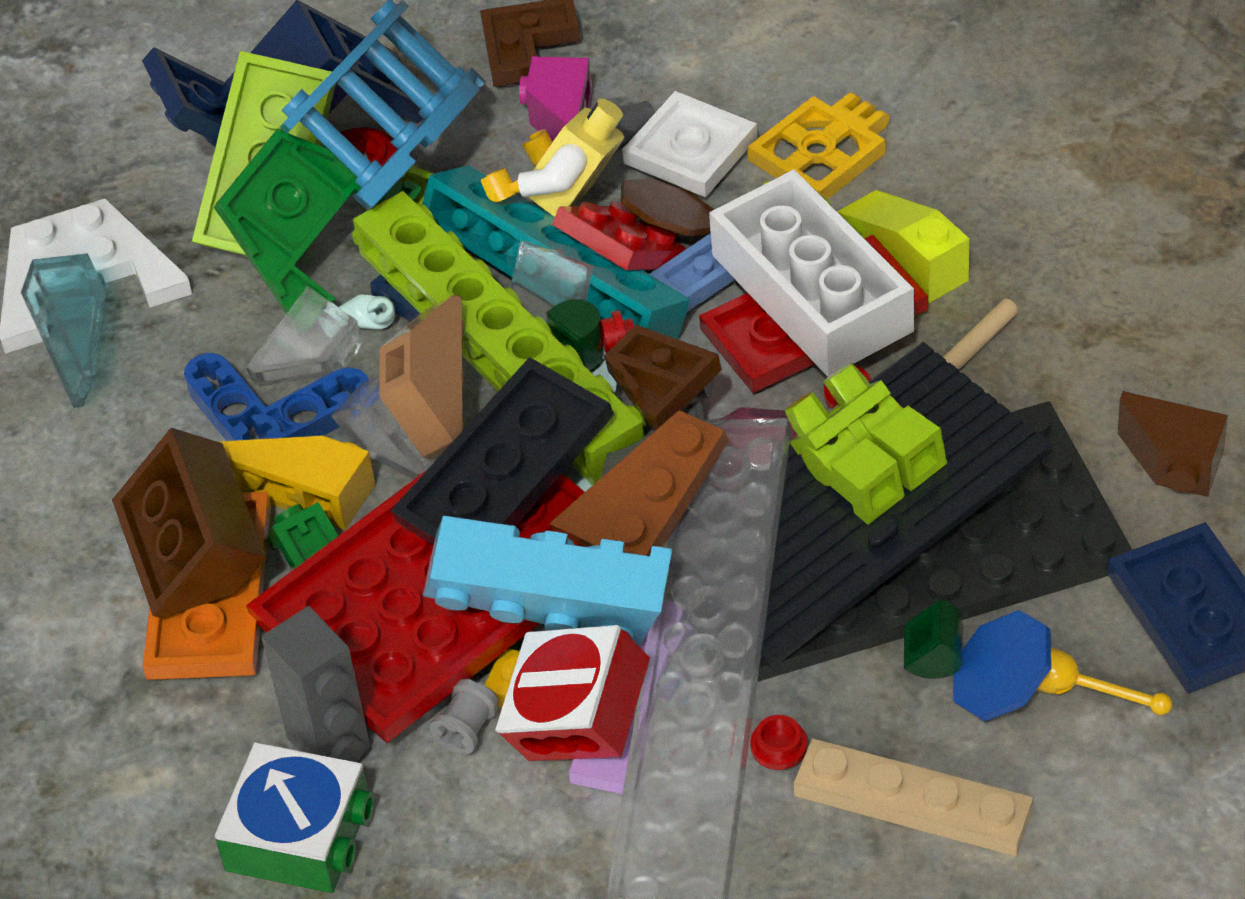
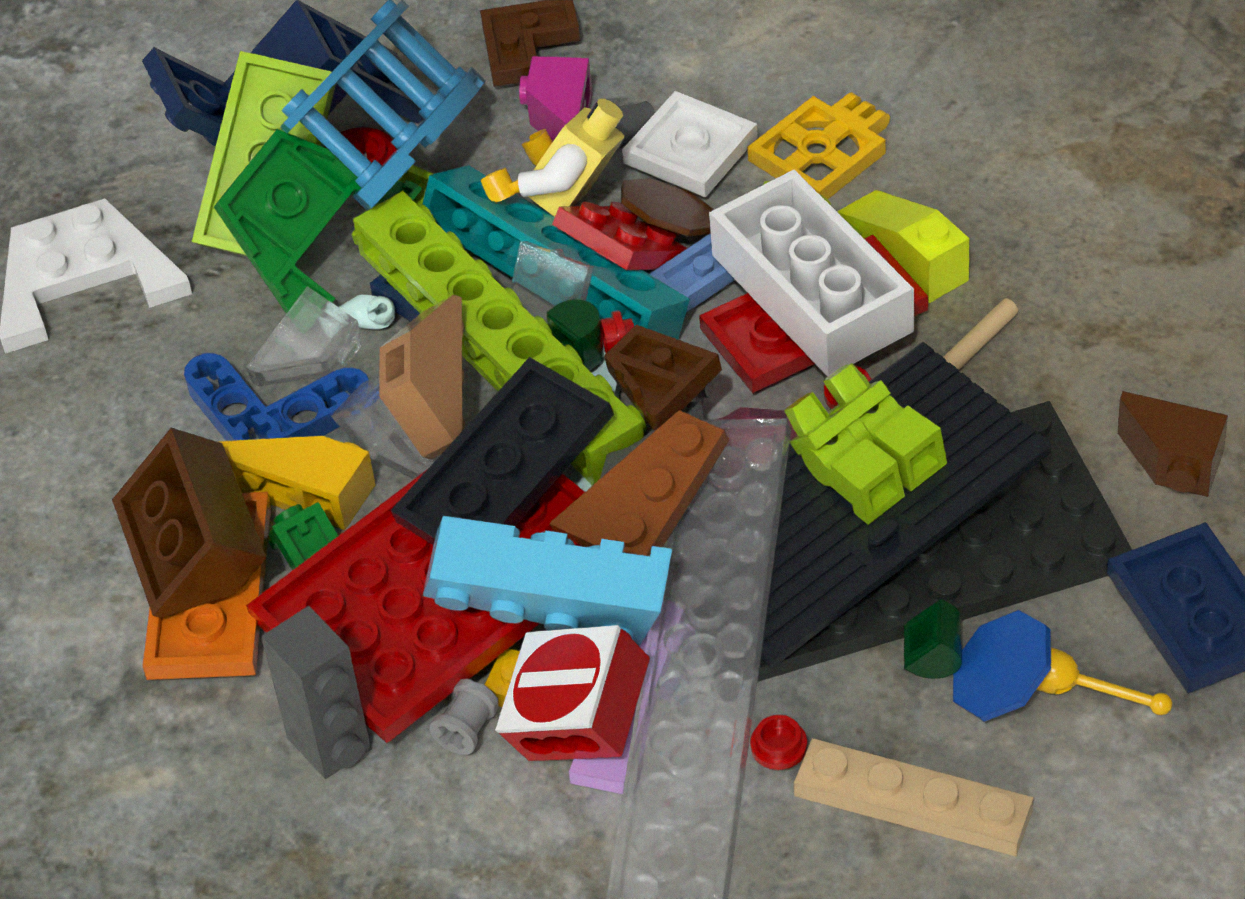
clear light blue slope [21,253,106,408] -> none
piece [215,742,374,894] -> none

